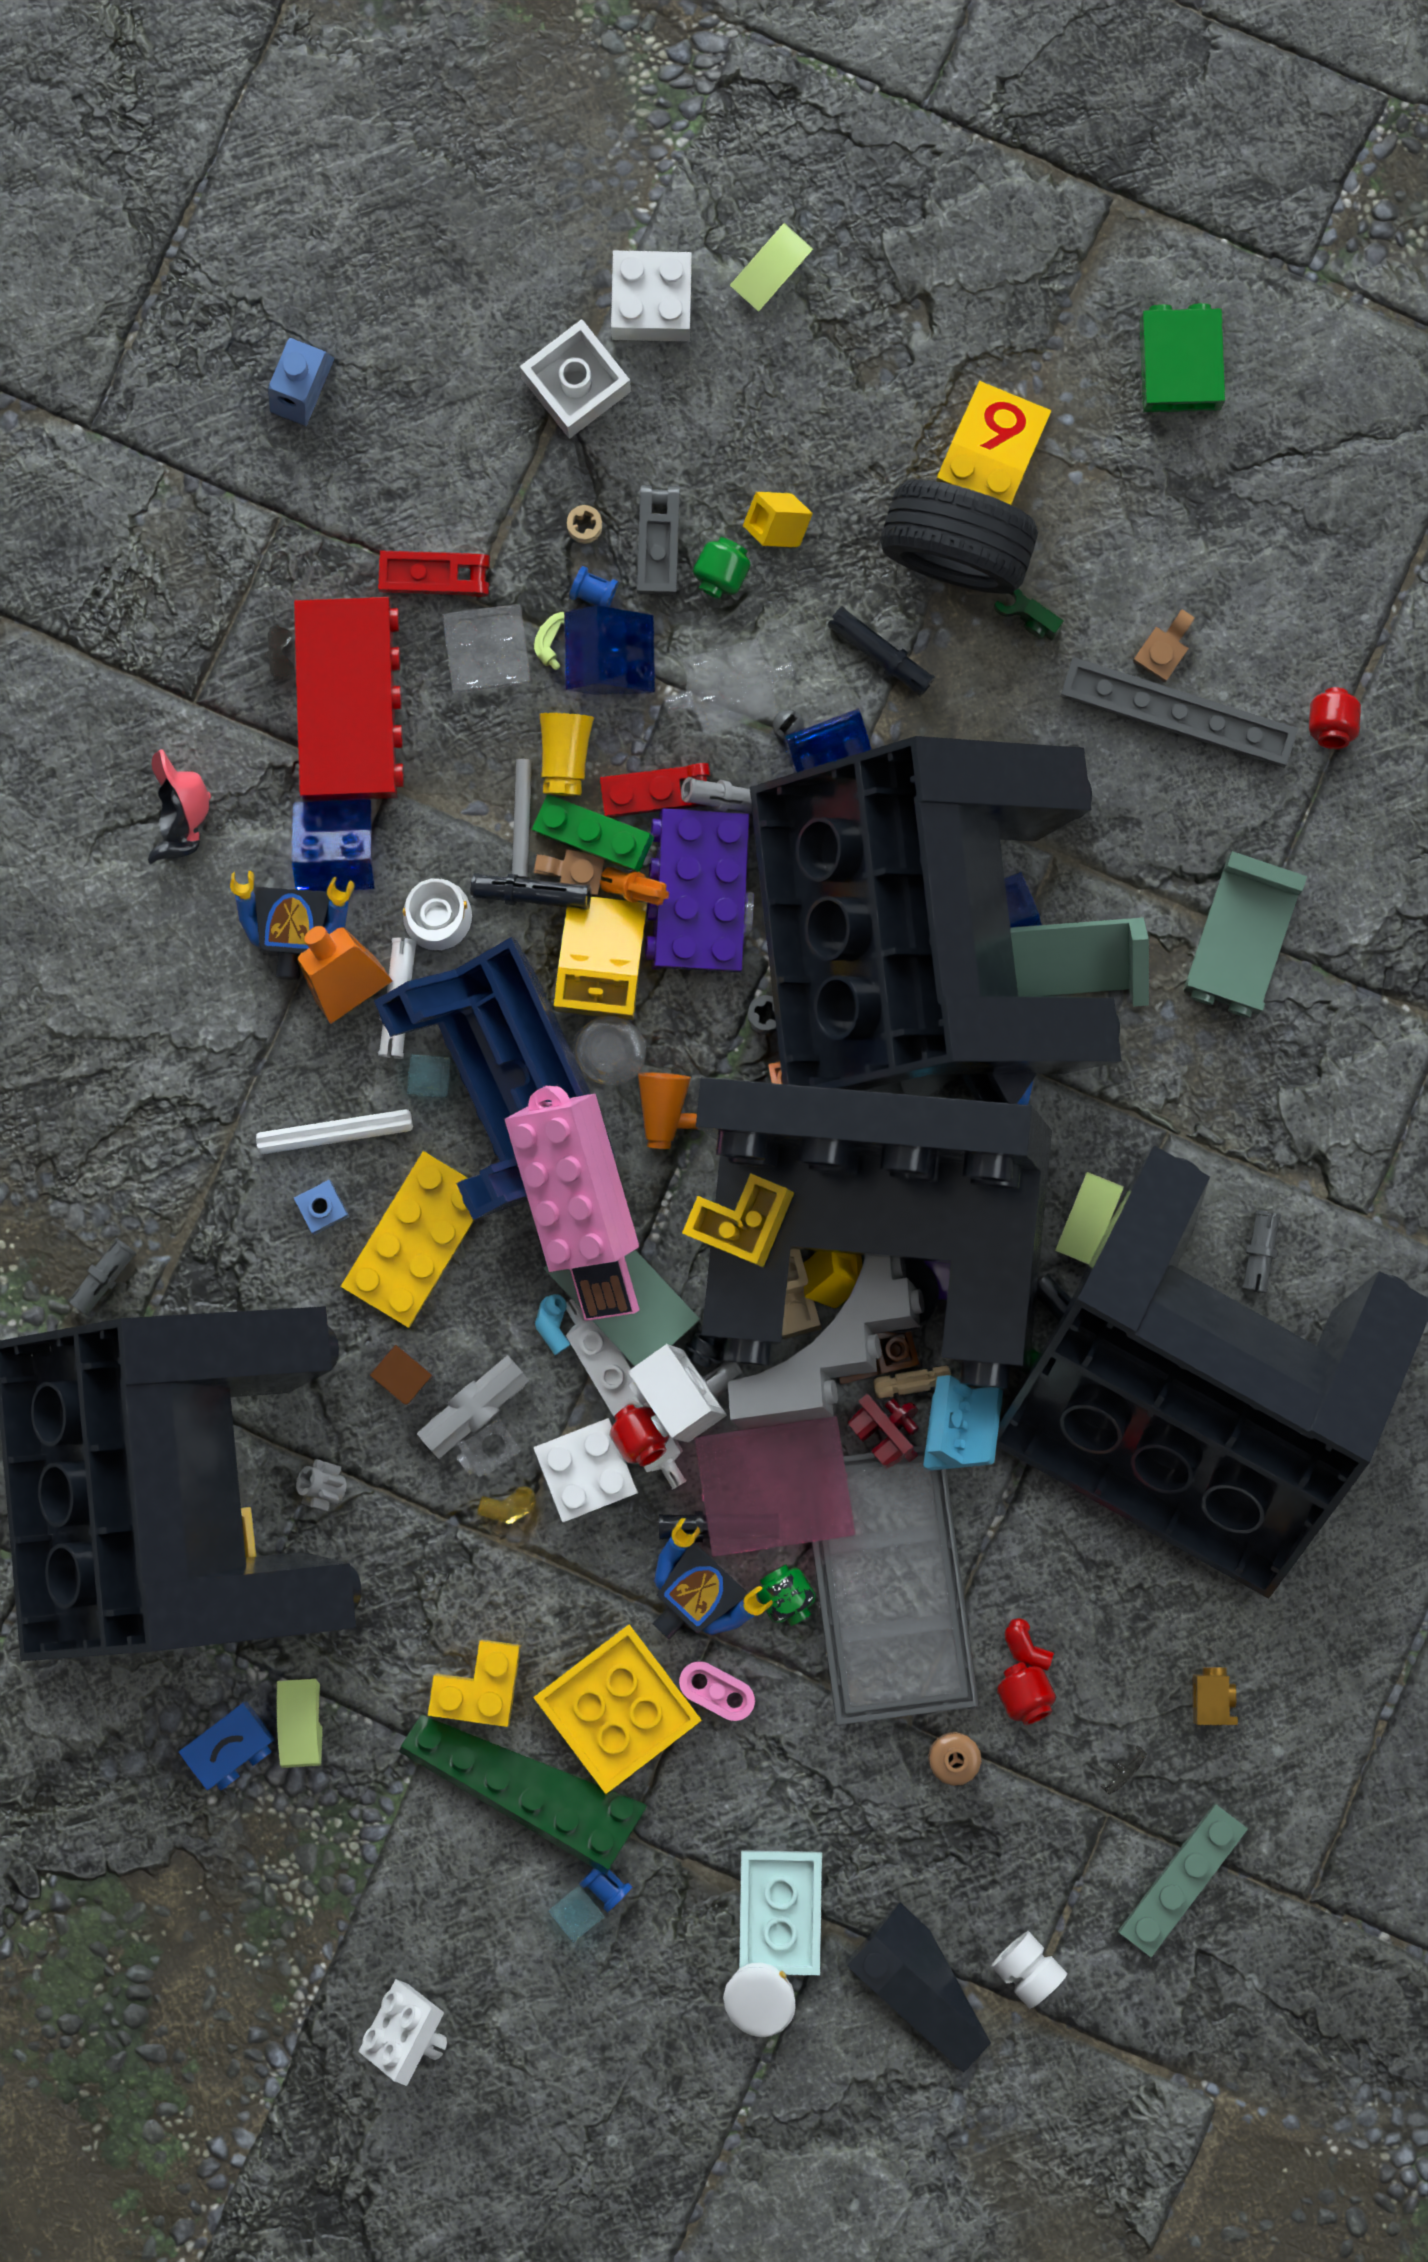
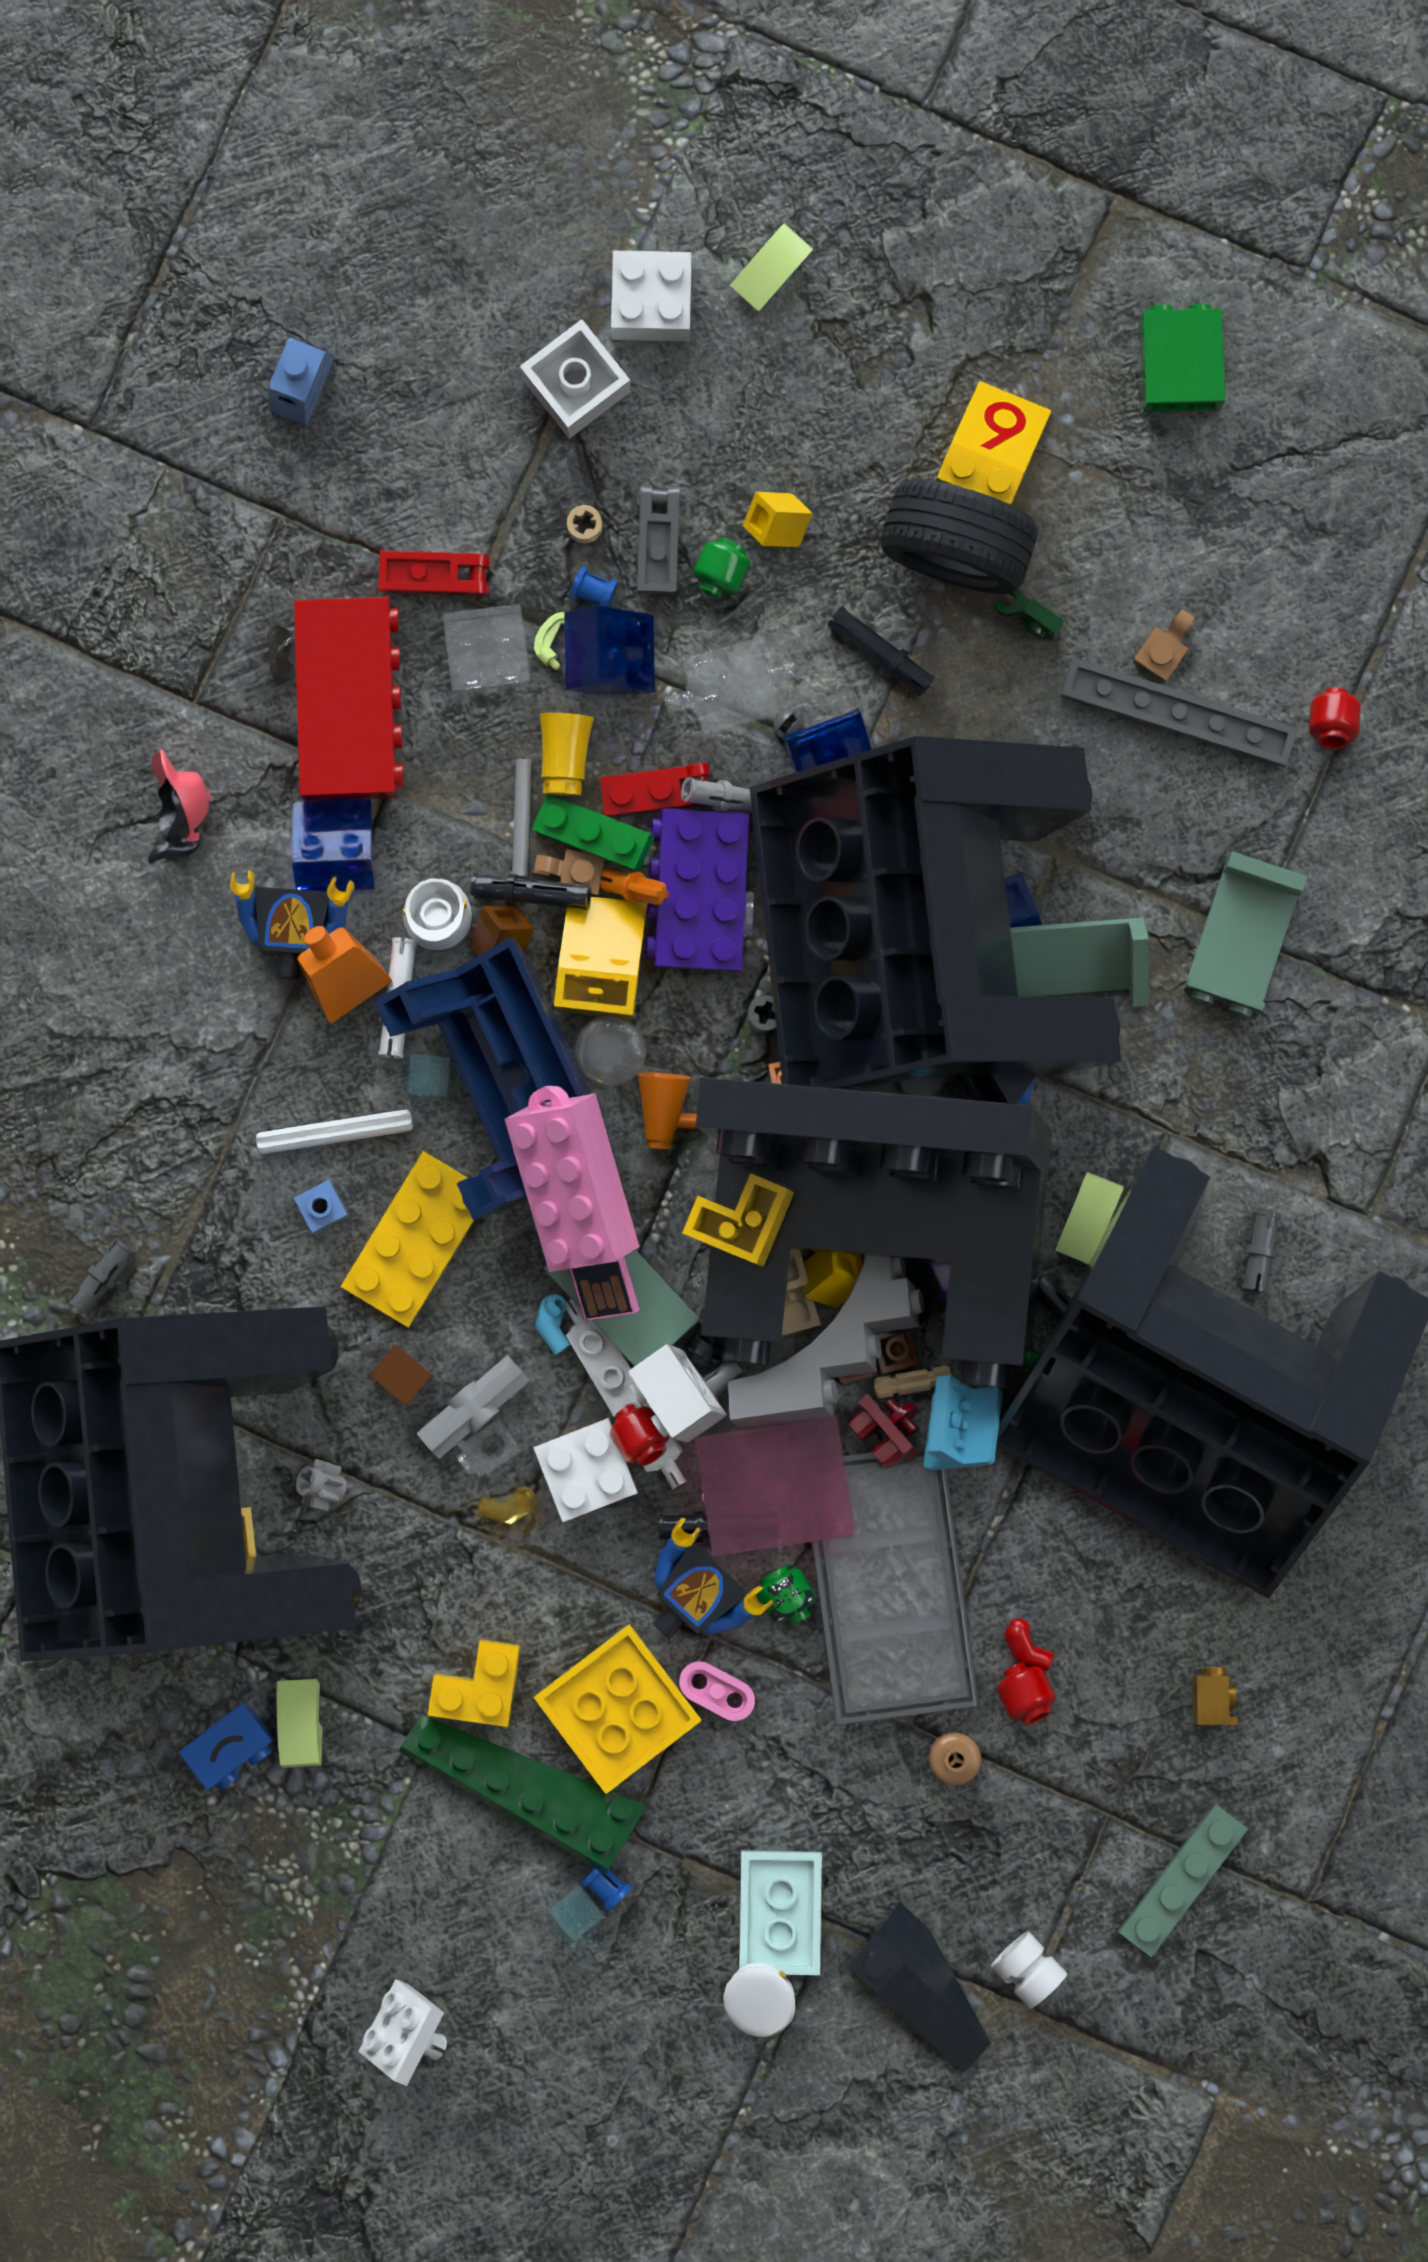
none -> reddish brown panel [470,905,534,956]

